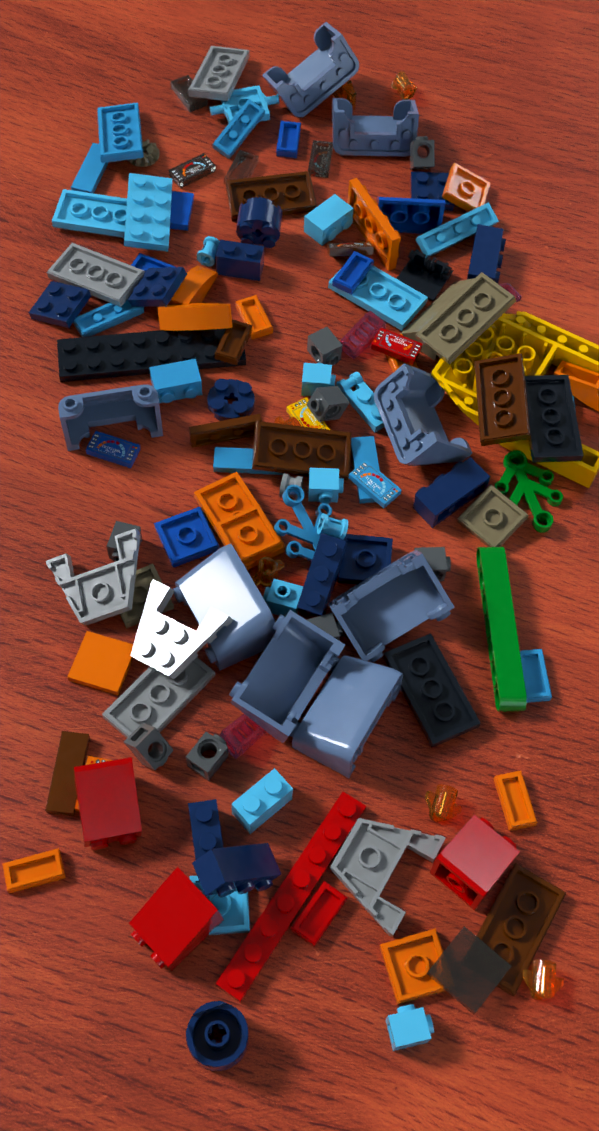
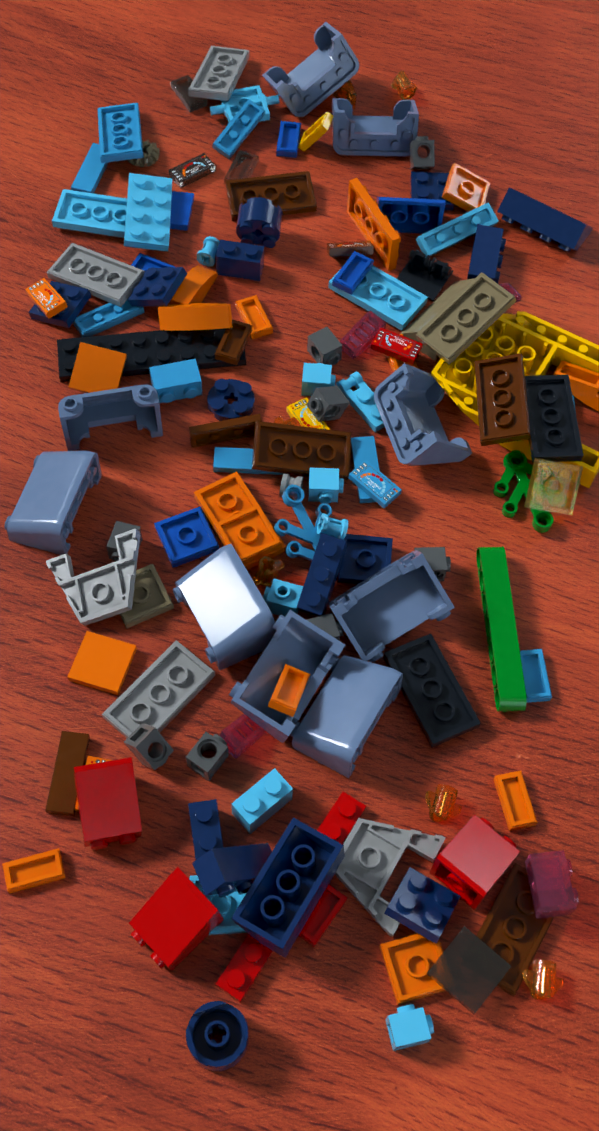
blue tile [86,431,141,468] -> none
wing [130,579,233,679] -> none
medium azure brick [304,194,354,246] -> none
clear smoke tile [308,140,333,178] -> none
dark blue brick [413,457,490,528] -> none
dark tan tile [457,485,528,547] -> none
none -> sand blue windscreen [4,450,102,555]
none -> orange tile [25,278,68,319]
none -> orange tile [69,342,127,393]
none -> dark blue slope [231,818,345,958]
none -> orange tile [268,664,310,717]
none -> yellow tile [298,112,334,152]
none -> dark blue plate [384,867,460,944]
none -> dark blue slope [497,187,593,252]
none -> clear yellow plate [524,458,583,515]
none -> clear pink brick [525,850,579,919]

